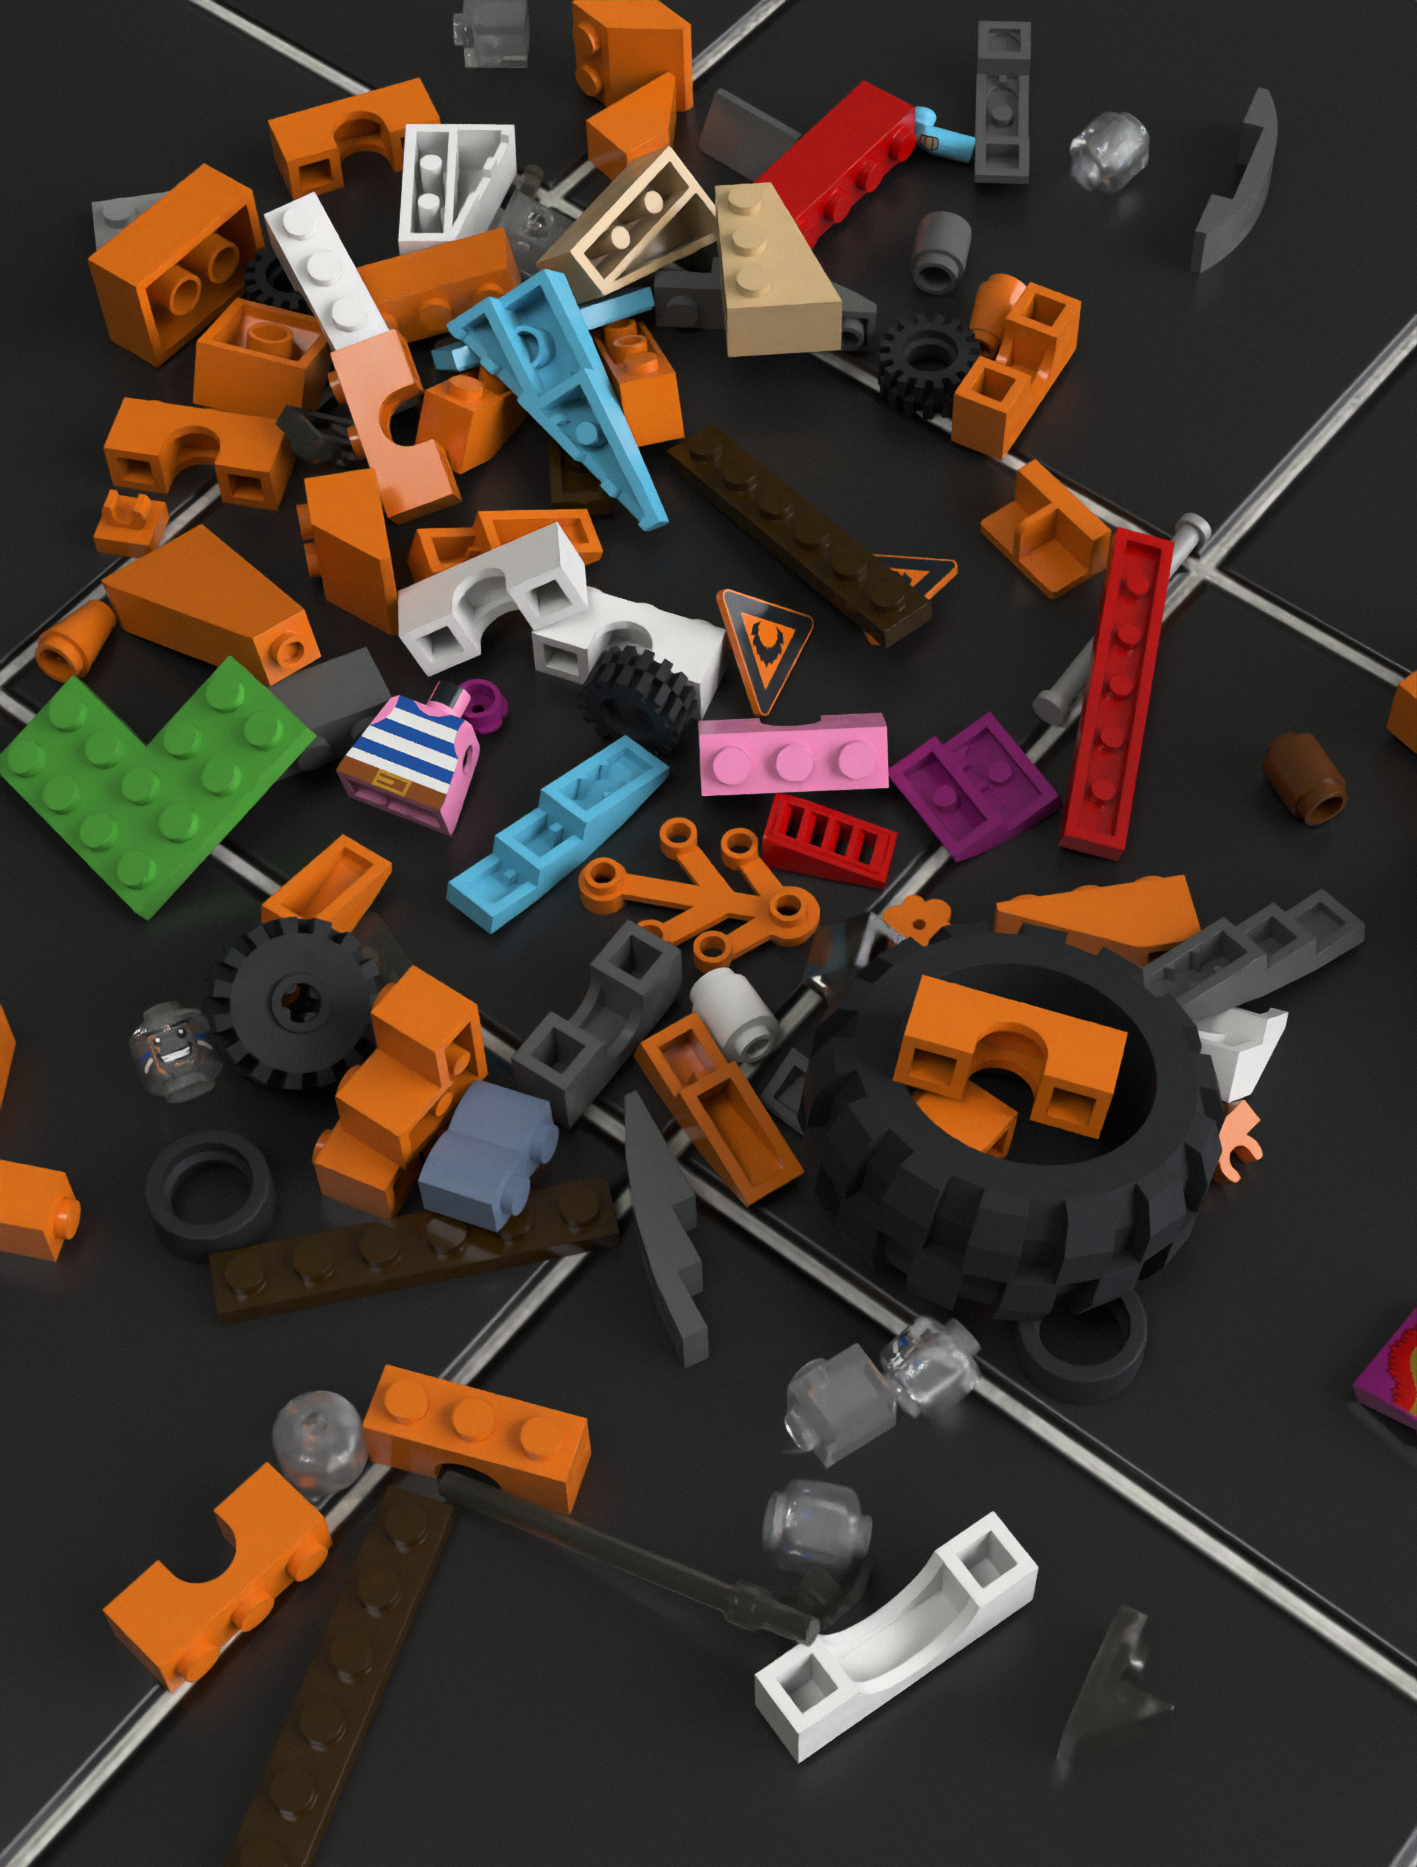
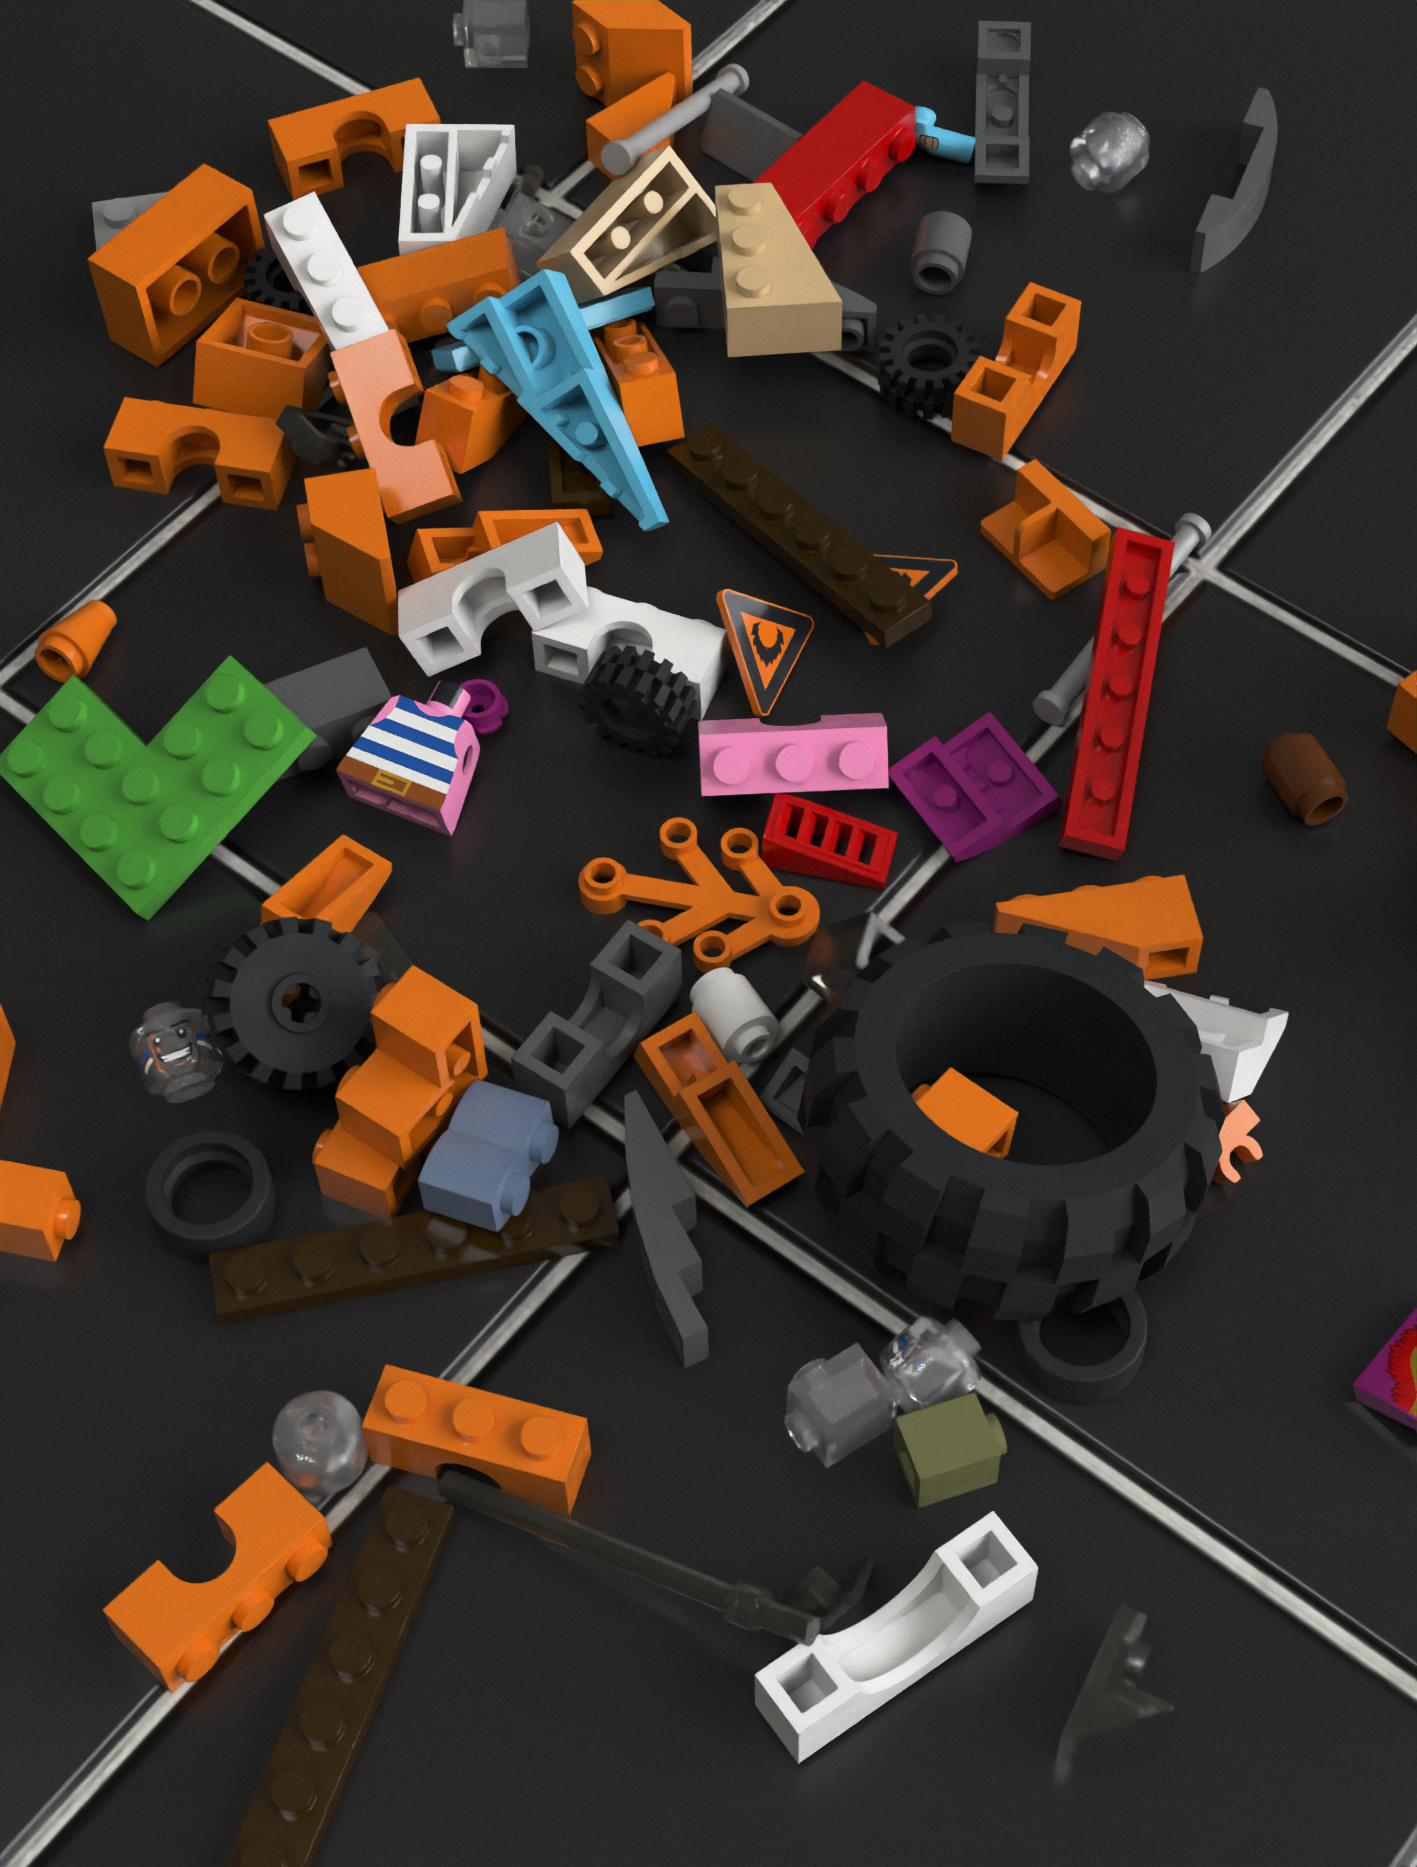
orange tile [93,489,170,559] -> none
orange slope [101,524,321,686] -> none
medium azure slope [446,735,670,935] -> none
clear head [762,1477,872,1579] -> none
orange plant [882,895,951,947] -> none
orange arch [892,975,1128,1139] -> none
orange cone [969,274,1026,360] -> none
dark grey slope [1141,889,1365,1020] -> none
none -> light grey bar [601,64,749,175]
none -> olive brick [893,1392,1007,1508]

